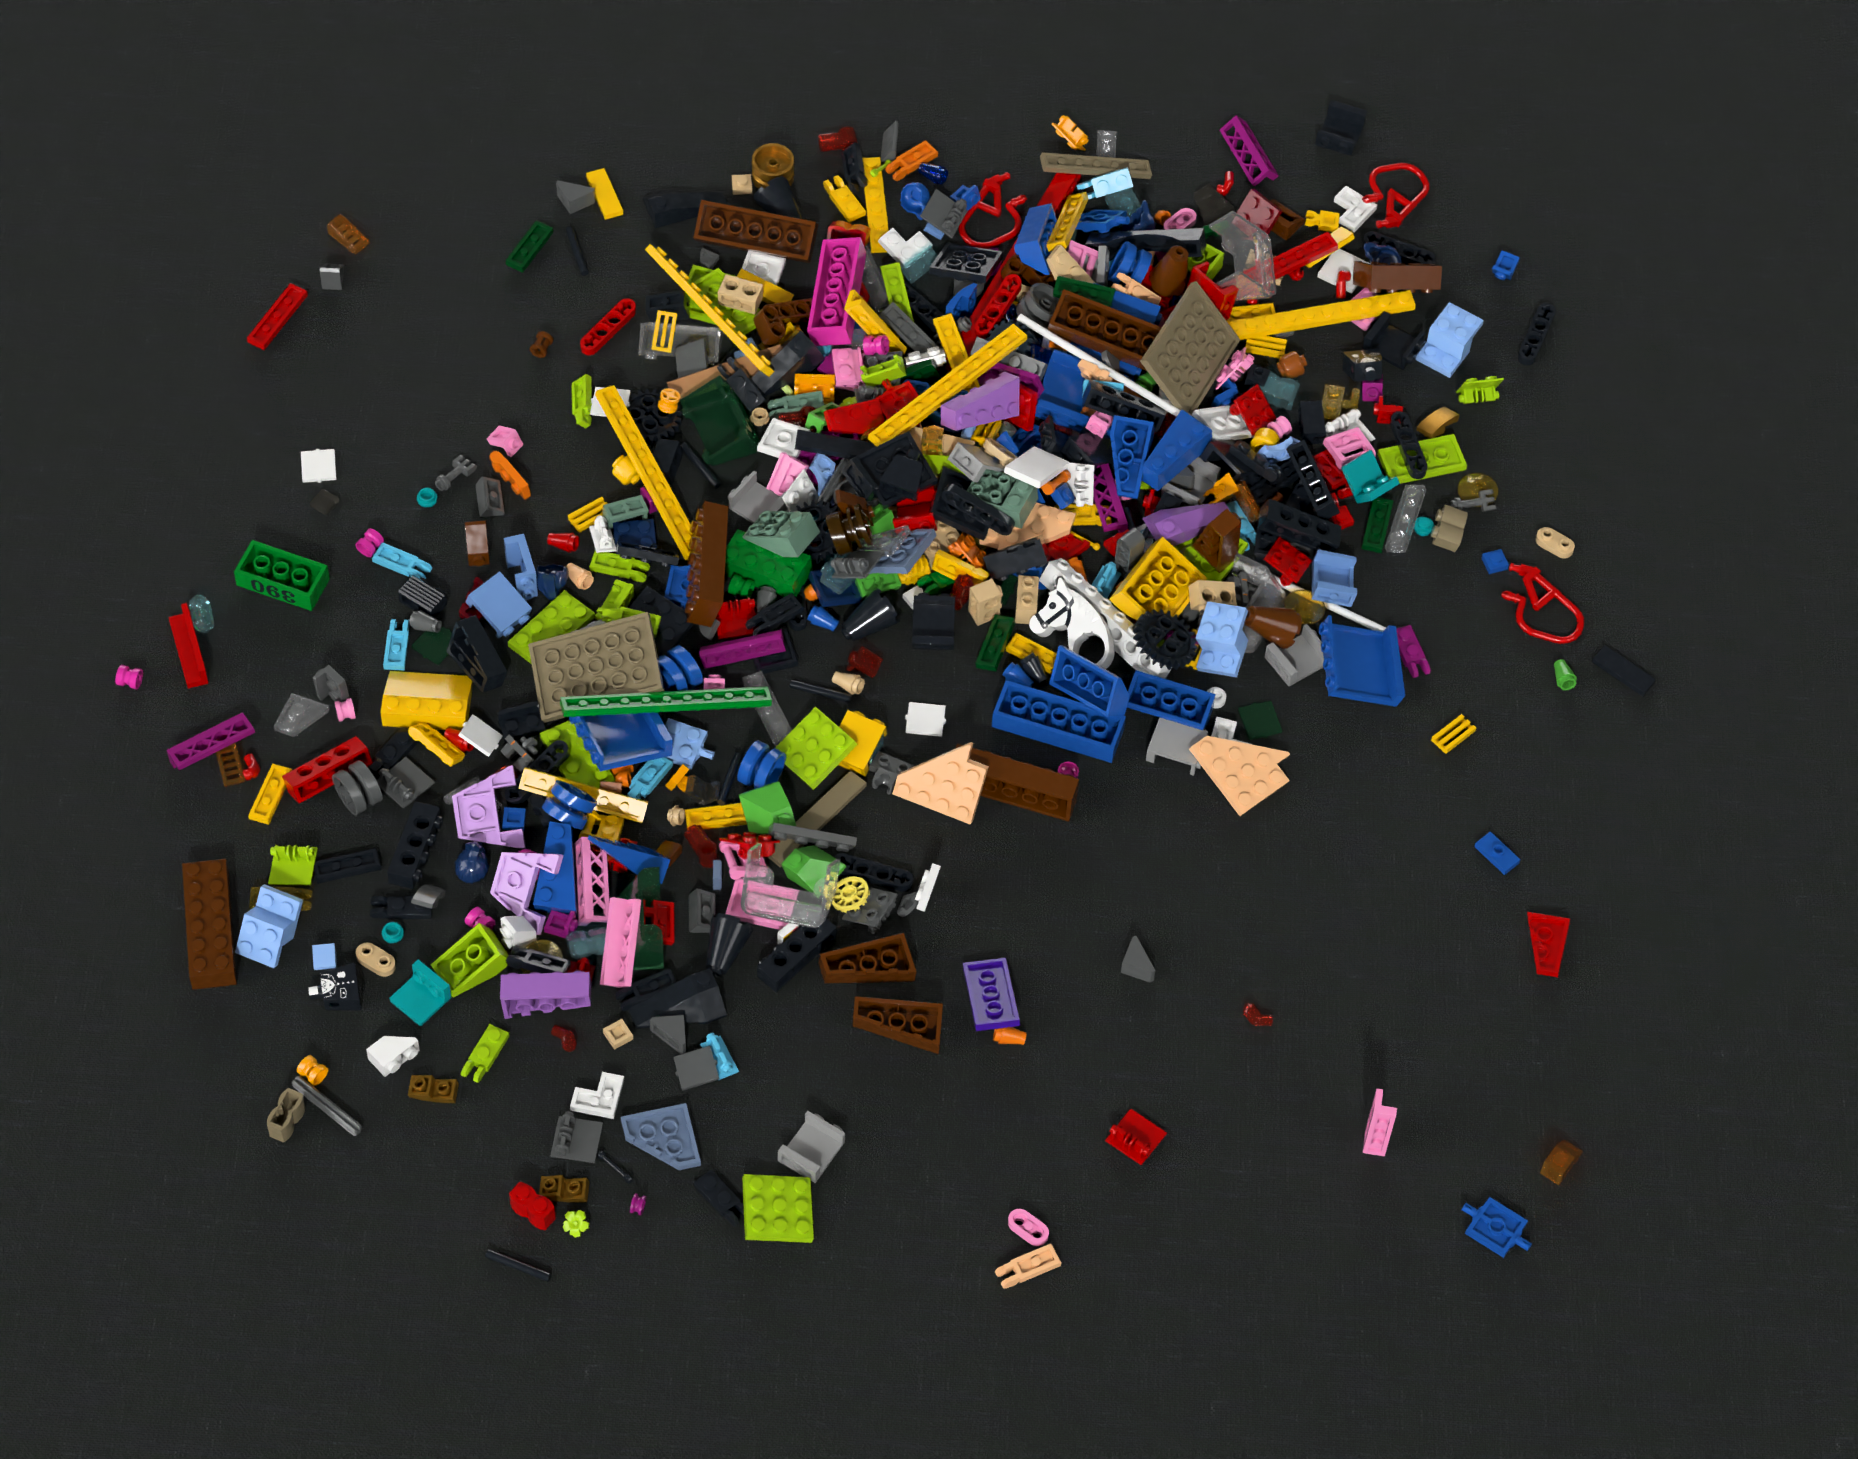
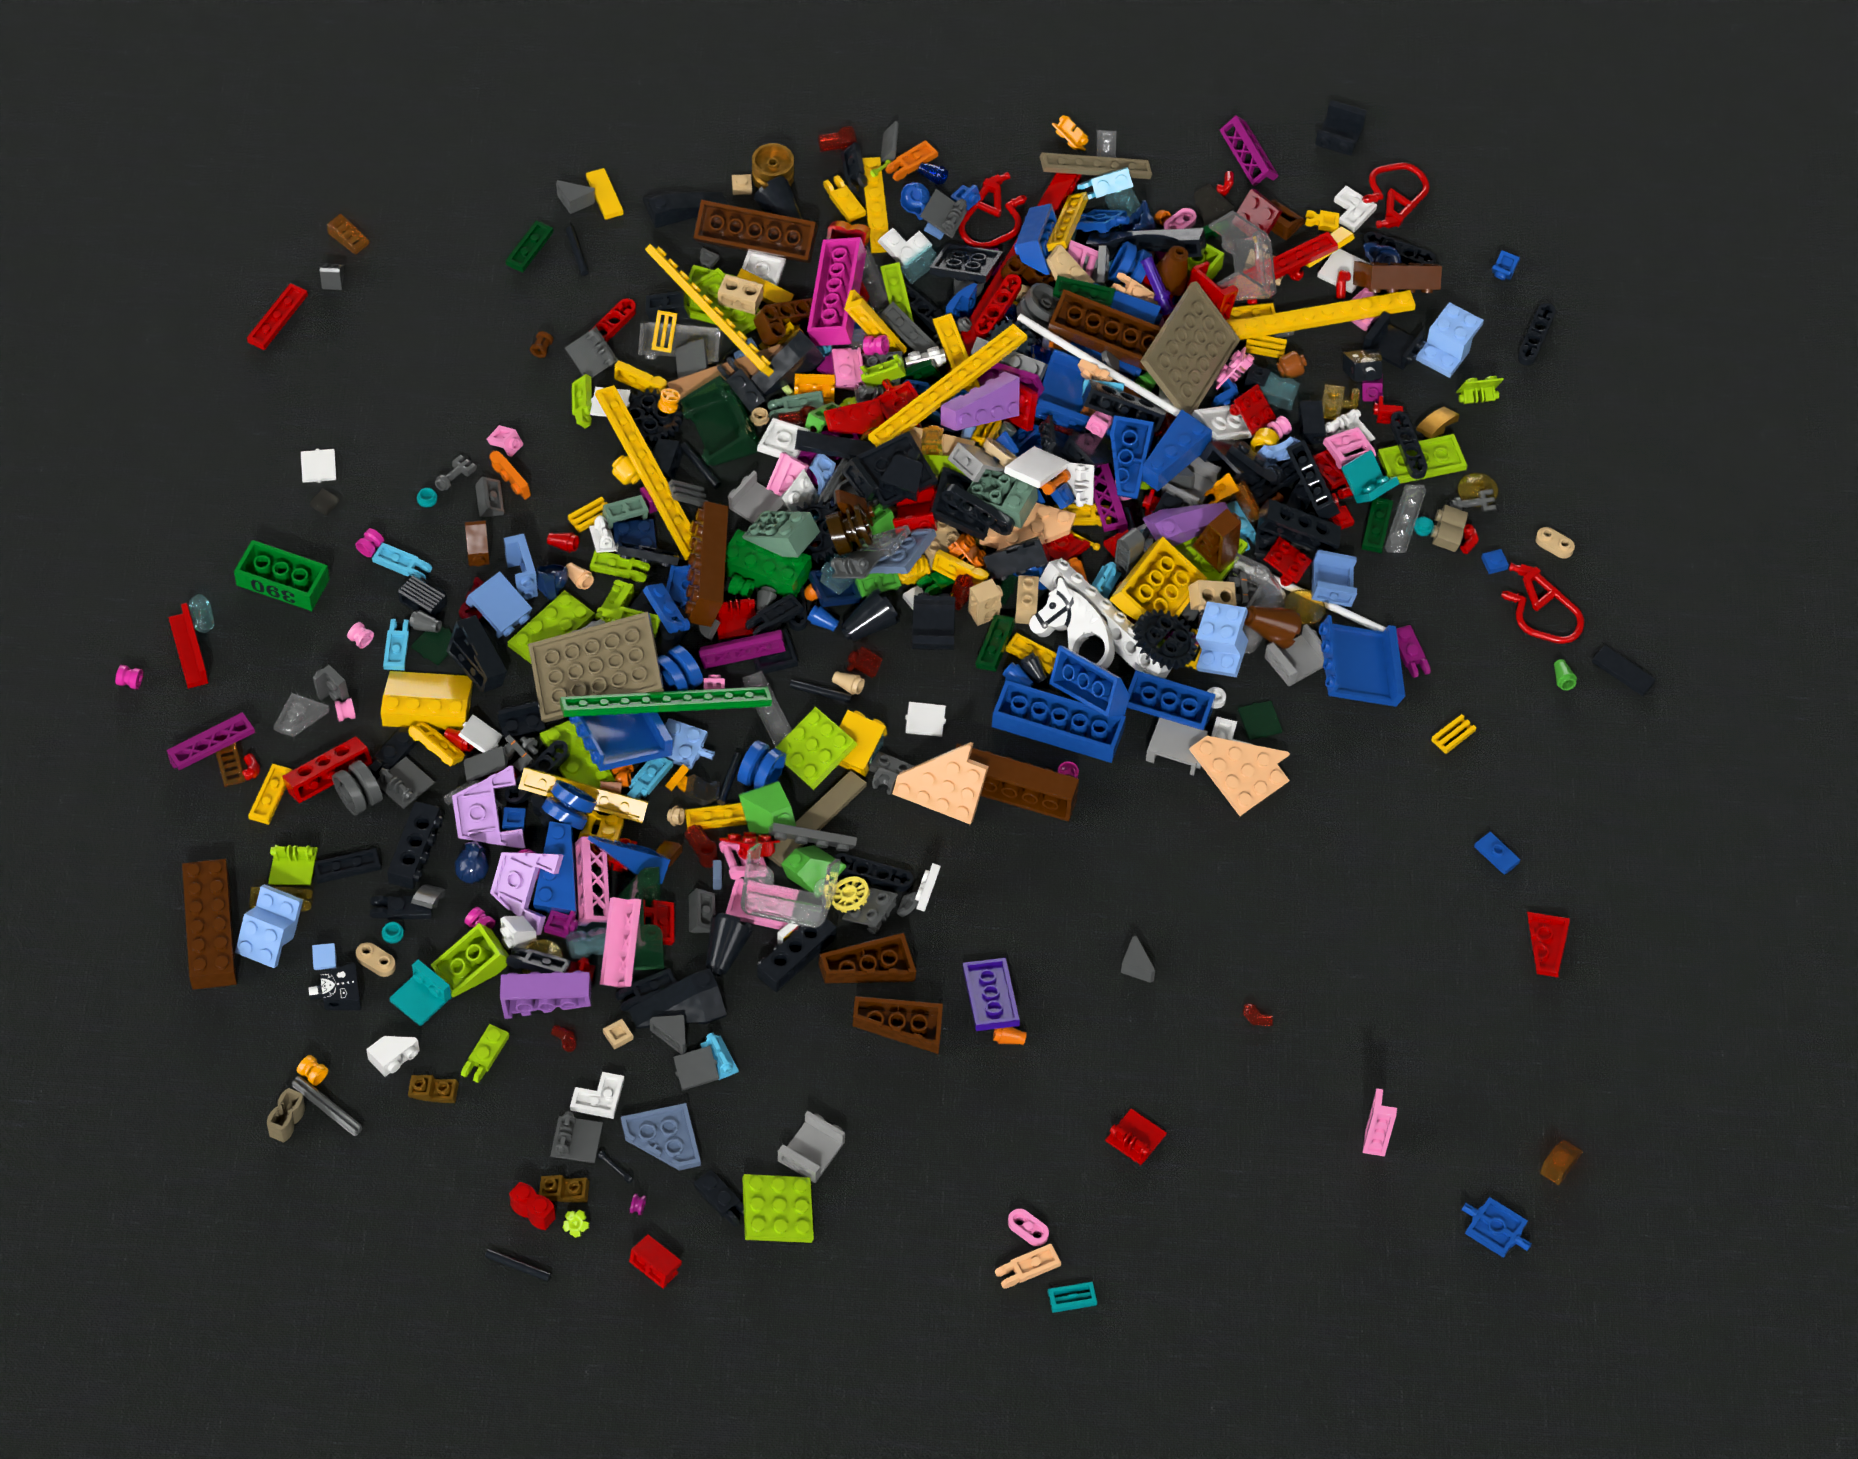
none -> bright pink wheel [347,622,374,648]
none -> dark grey slope [464,746,509,782]
none -> dark grey hinge [565,327,618,378]
none -> yellow hinge [614,360,667,394]
none -> red hinge [629,1235,682,1289]
none -> blue plate [643,583,690,633]
none -> dark grey tile [668,479,708,507]
none -> teal tile [1048,1281,1097,1313]
none -> dark purple pin [1140,256,1175,316]
none -> red arm [1460,524,1479,554]

